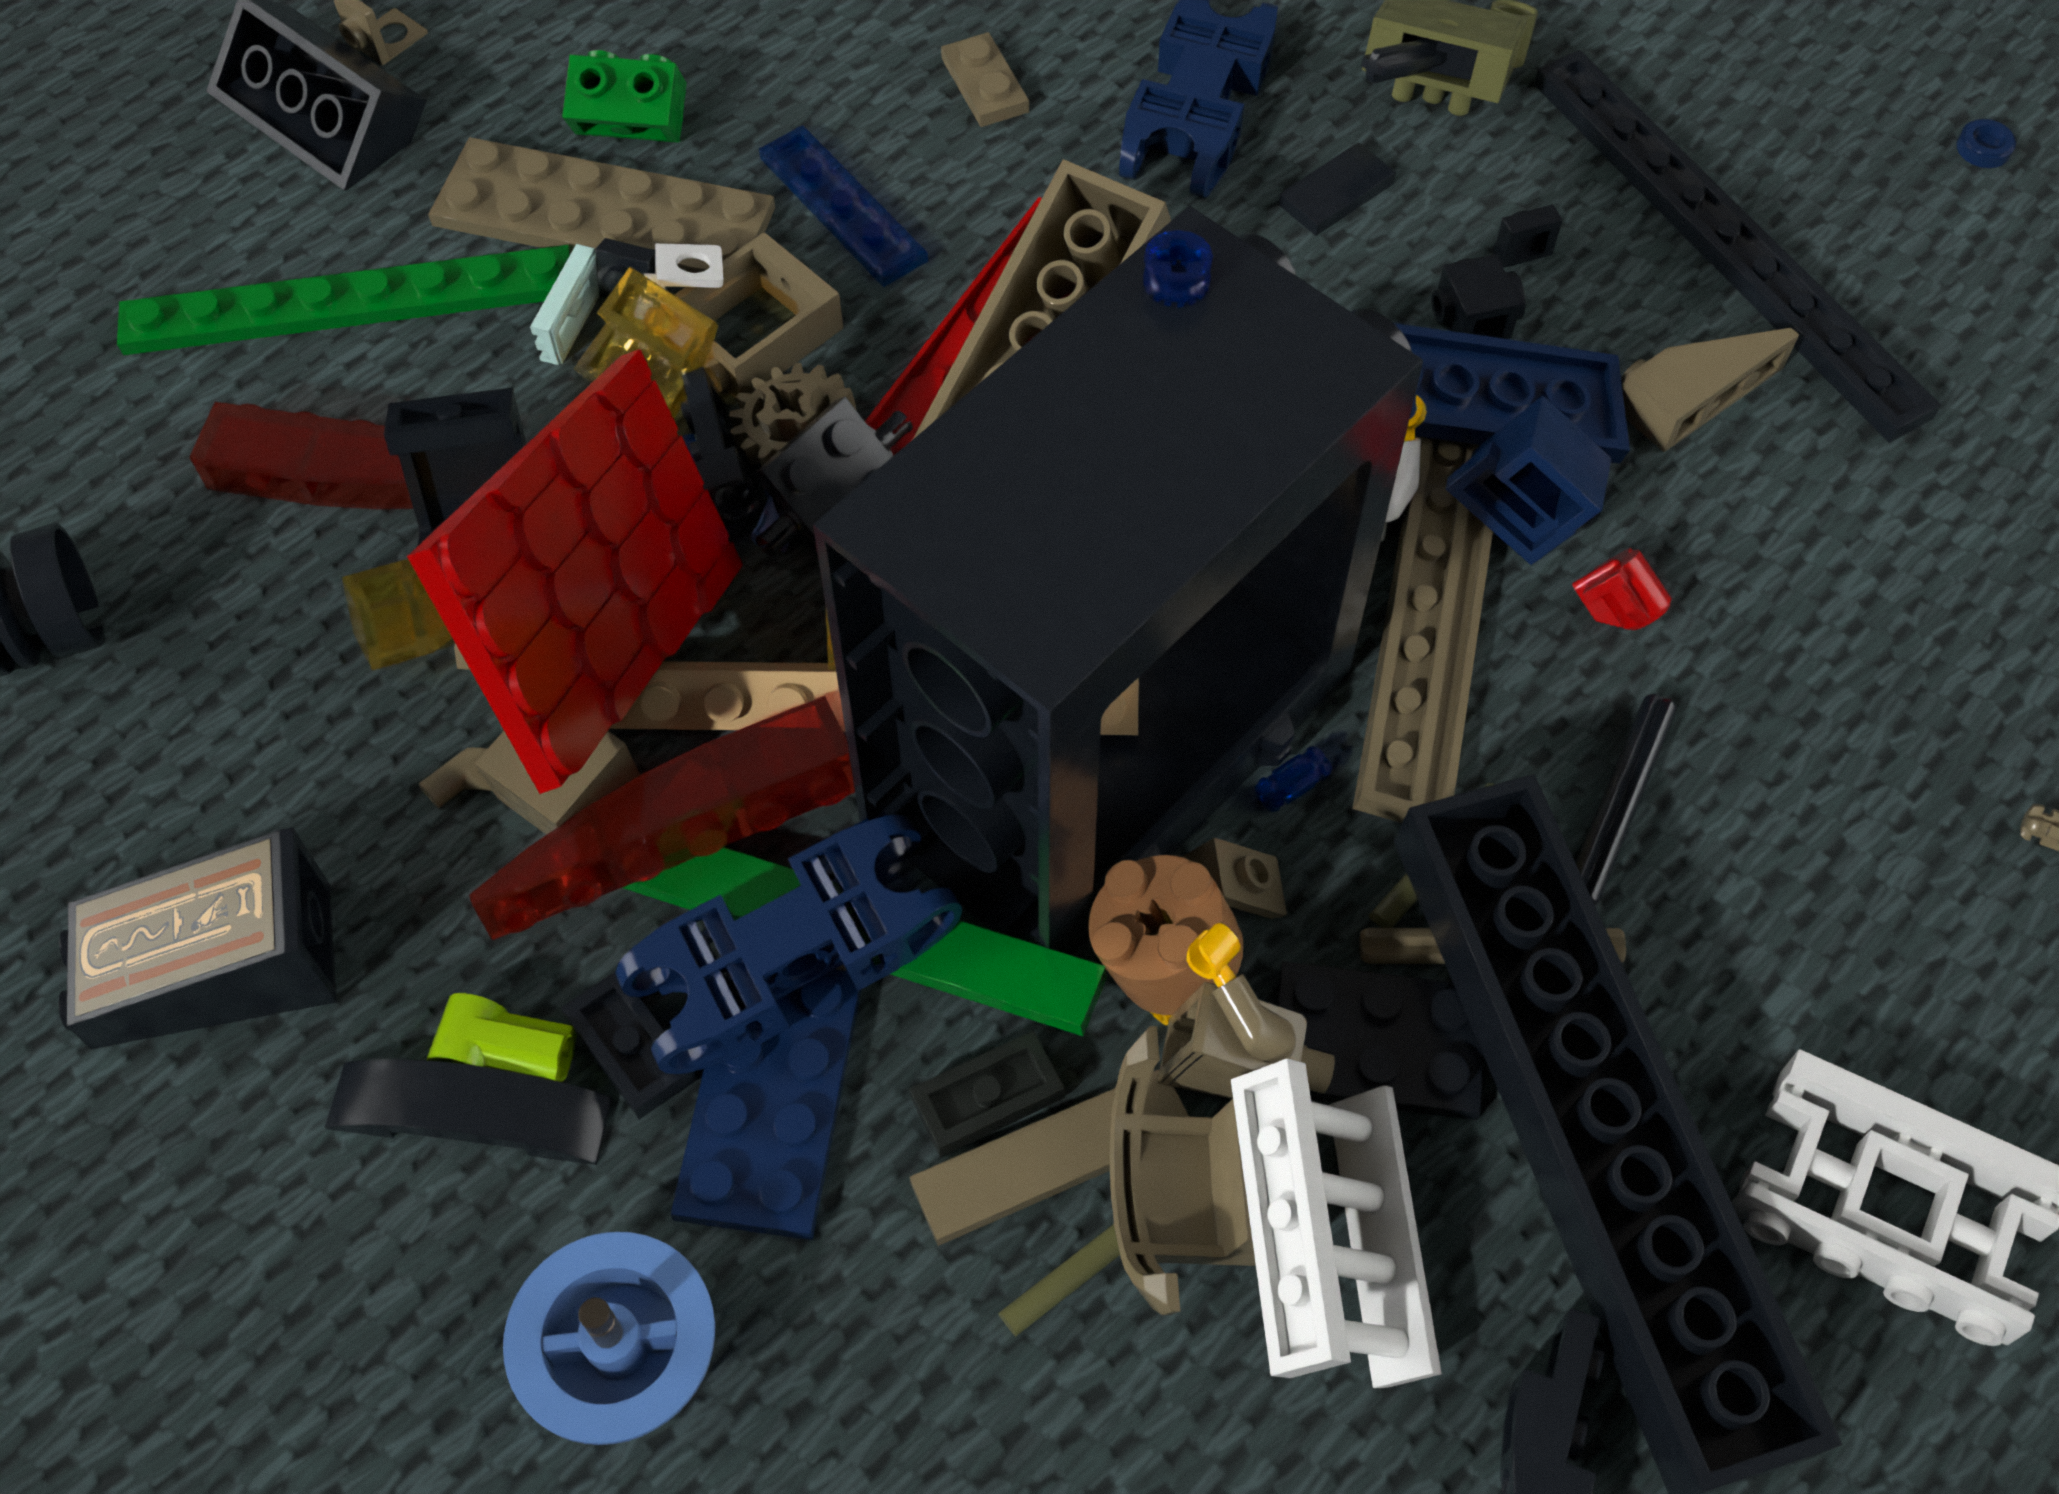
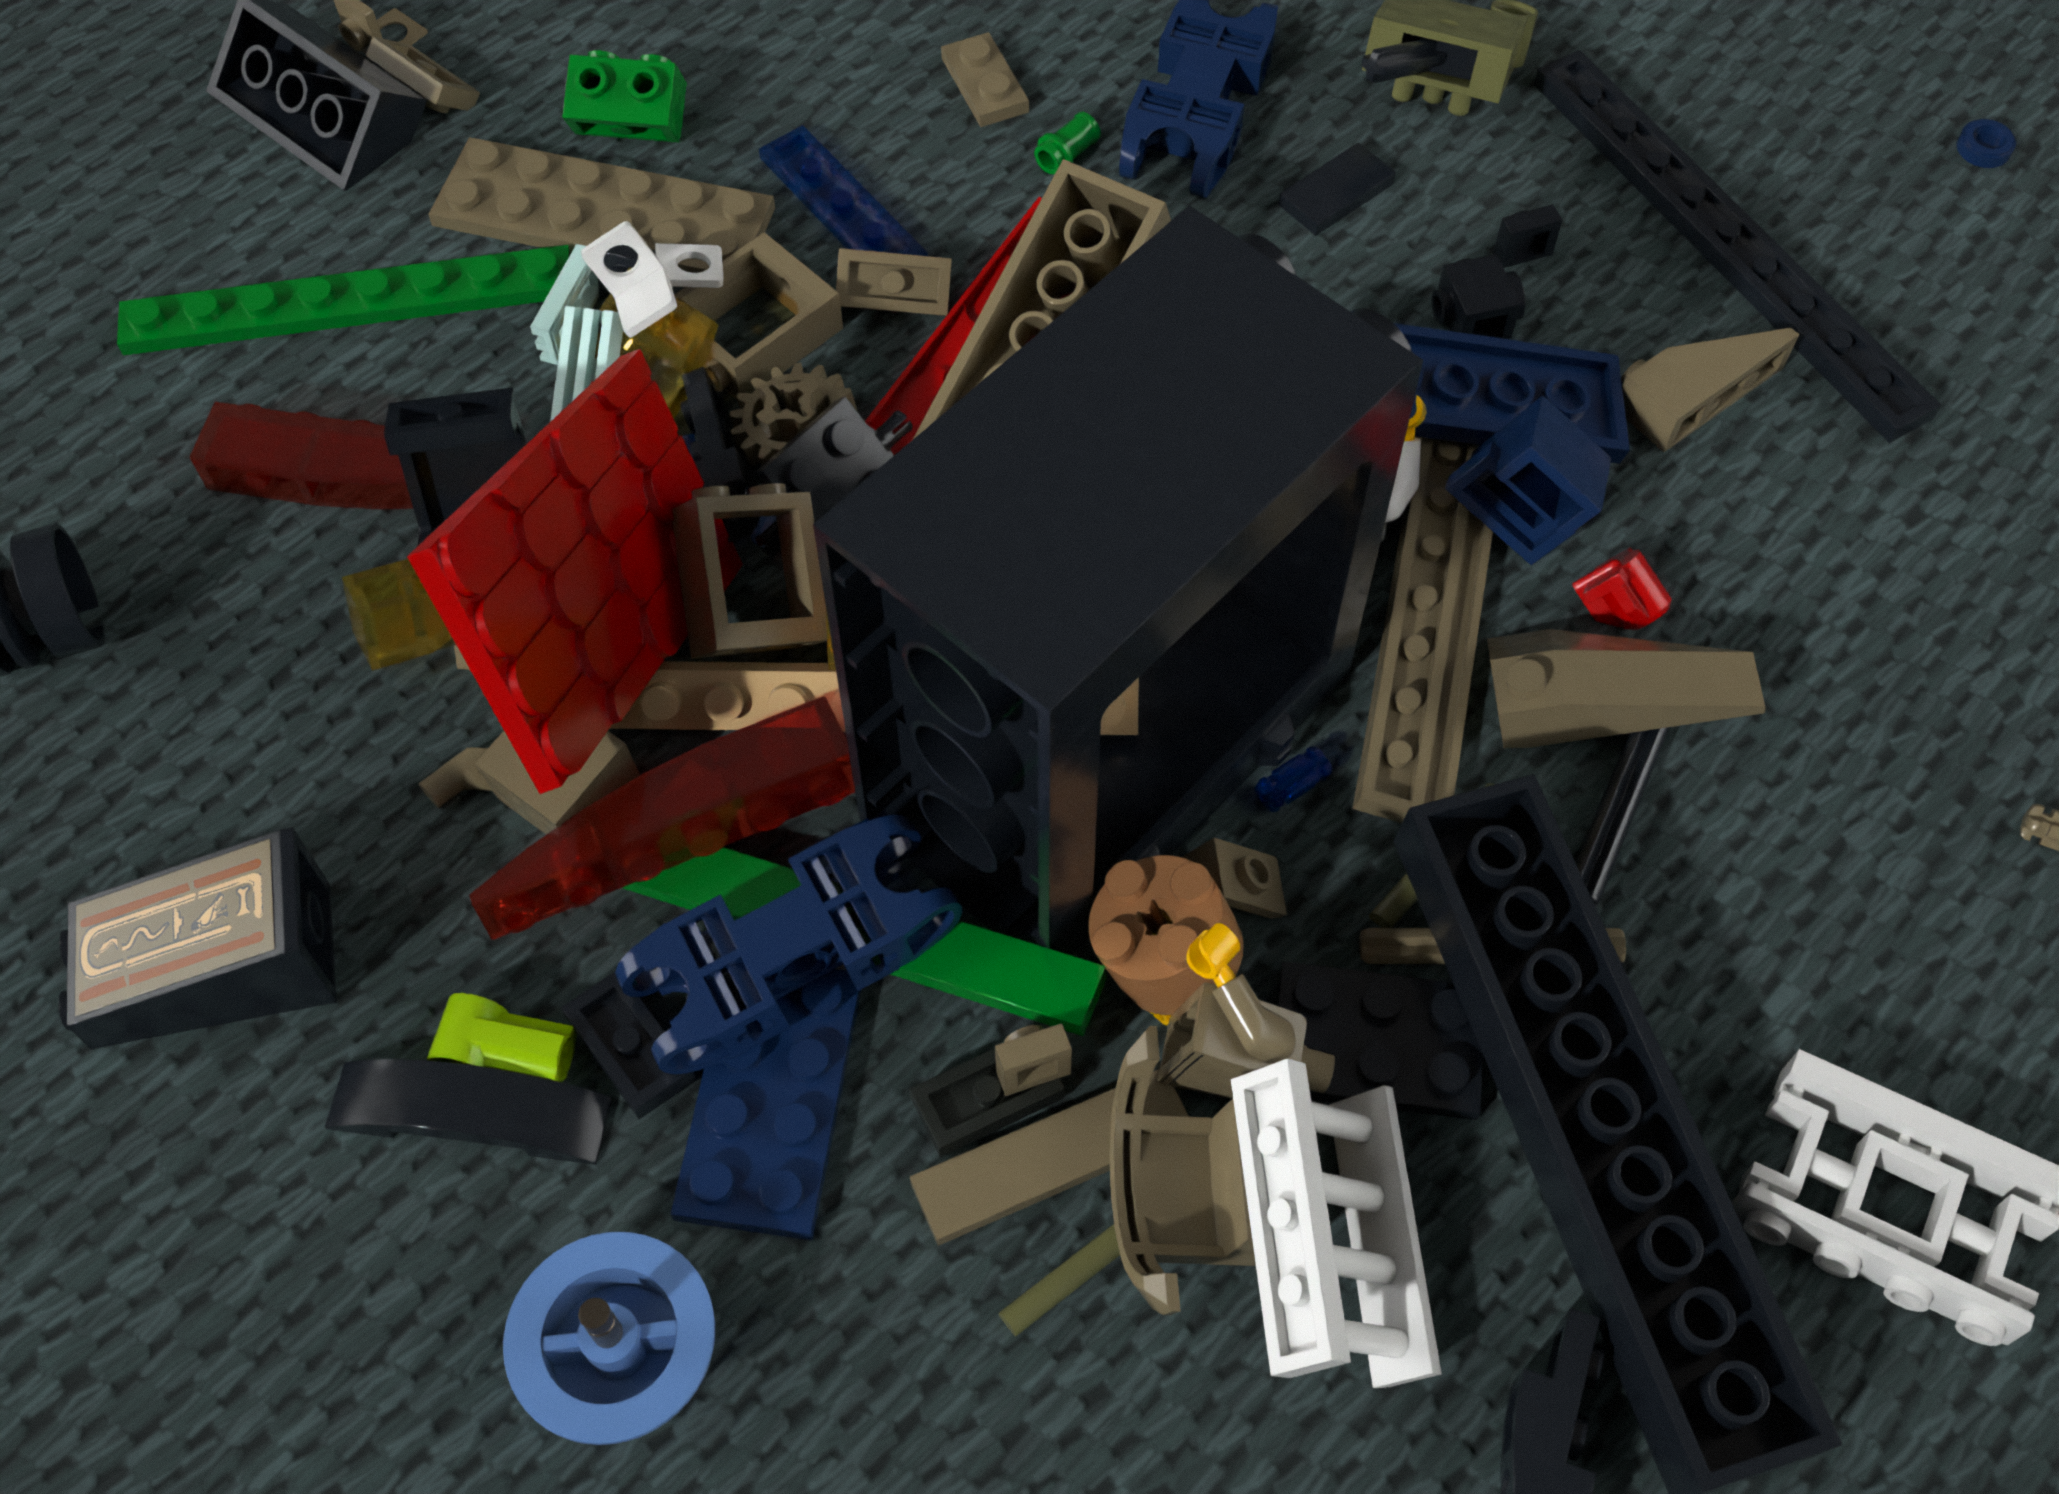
clear blue bush [1143,230,1213,308] -> none
none -> dark tan plate [366,37,480,113]
none -> light aqua tile [550,306,623,422]
none -> white bracket [581,221,677,338]
none -> dark tan window [672,483,831,659]
none -> dark tan plate [836,248,952,316]
none -> dark tan plate [995,1023,1072,1096]
none -> green pin [1034,112,1101,175]
none -> dark tan wedge [1487,629,1765,748]

